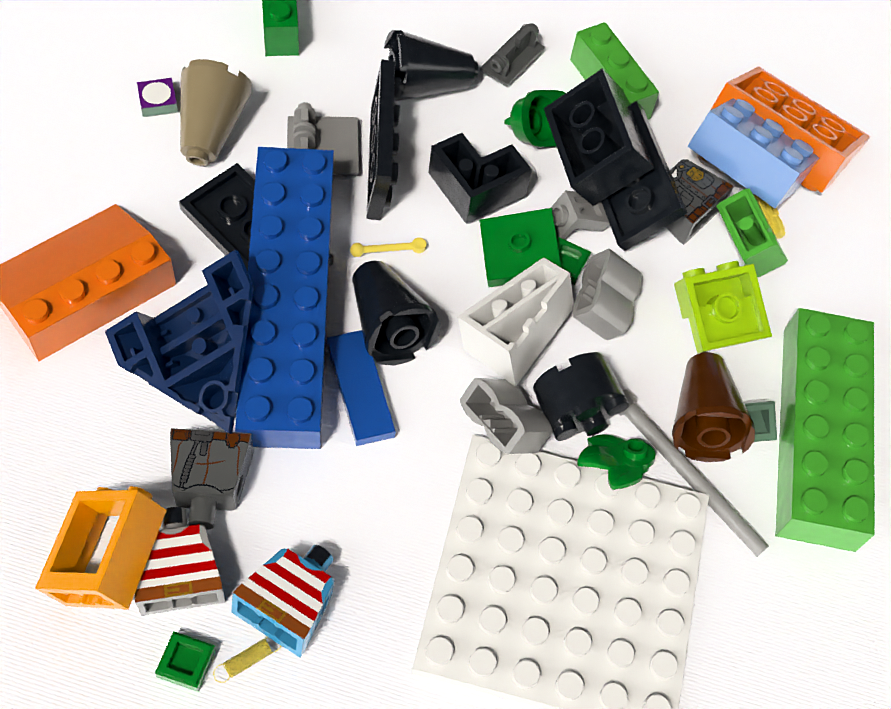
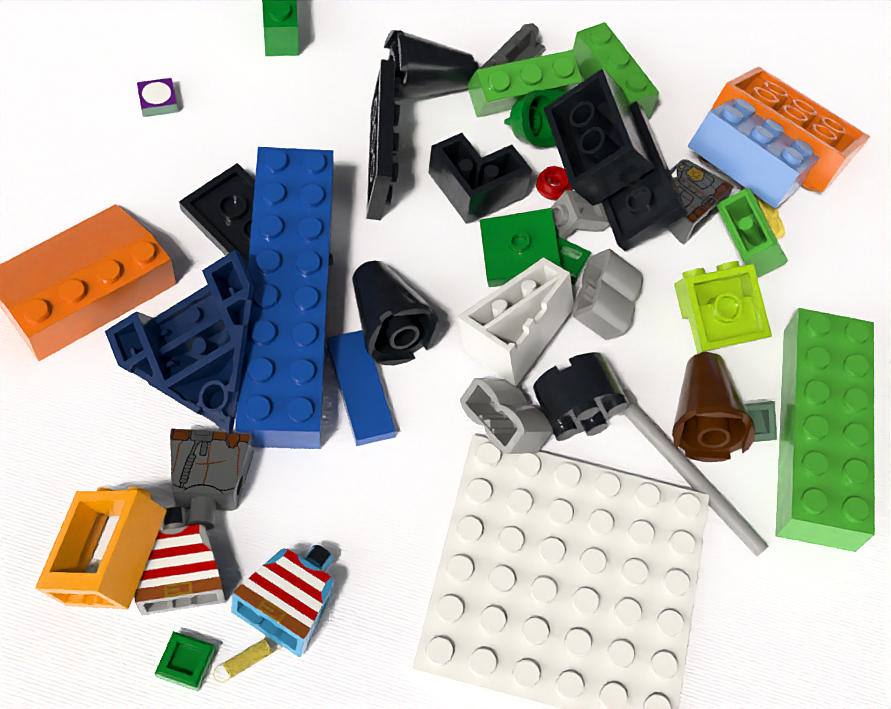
dark tan cone [180,59,252,166] -> none
light grey hinge [287,102,359,175] -> none
light yellow hinge [350,237,427,257] -> none
green plate [577,434,656,490] -> none
none -> bright green brick [467,49,583,117]
none -> red plate [536,166,571,200]

